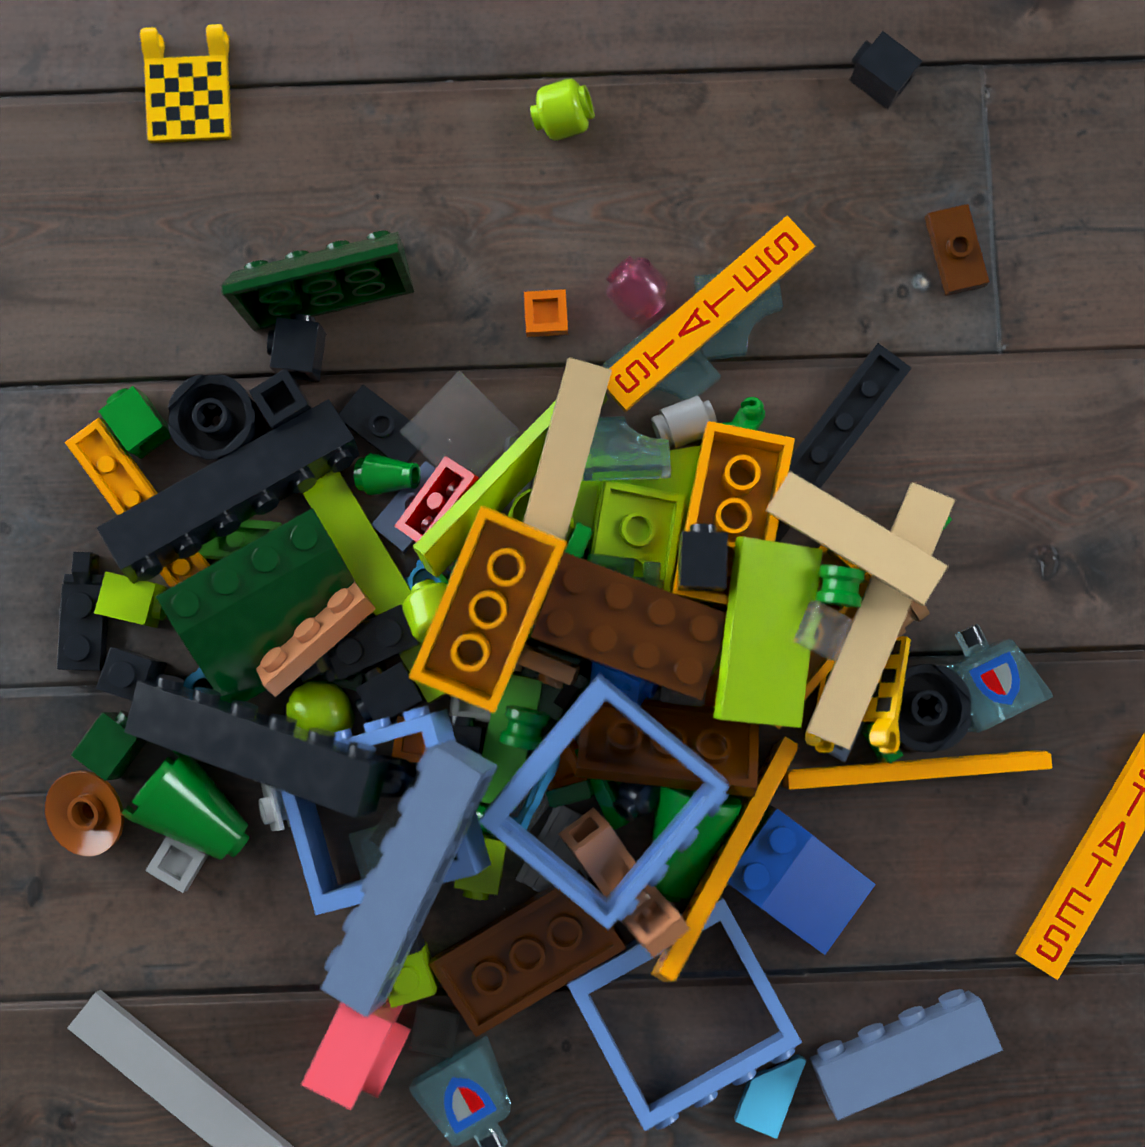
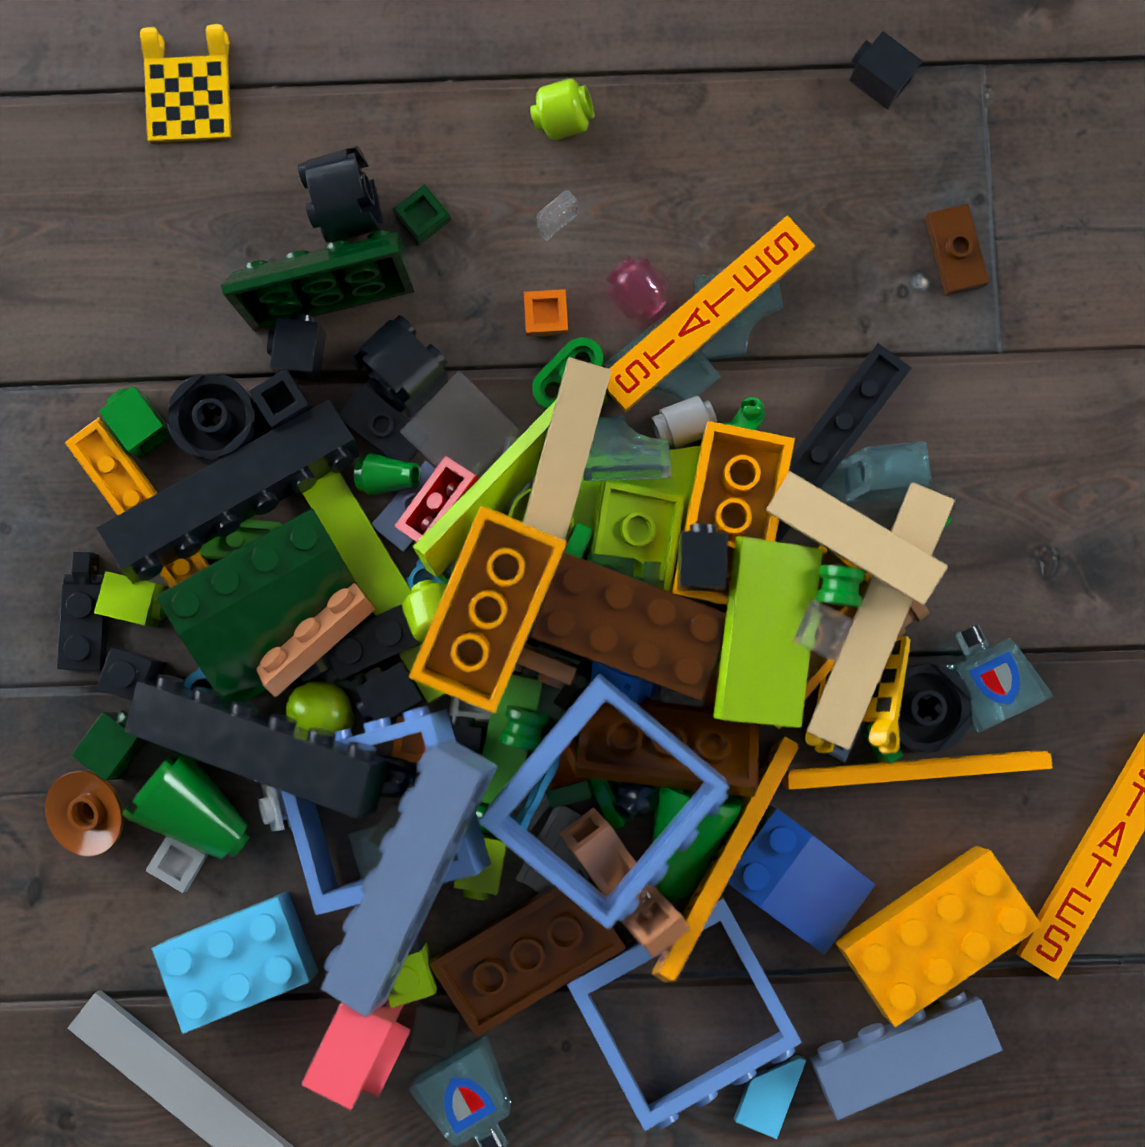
none -> medium azure brick [152,891,319,1033]
none -> black brick [298,146,383,243]
none -> black brick [351,315,448,418]
none -> dark green tile [392,184,451,245]
none -> green plate [532,337,603,411]
none -> clear tile [536,190,578,241]
none -> light orange brick [834,845,1042,1027]
none -> clear light blue torso [841,441,932,502]

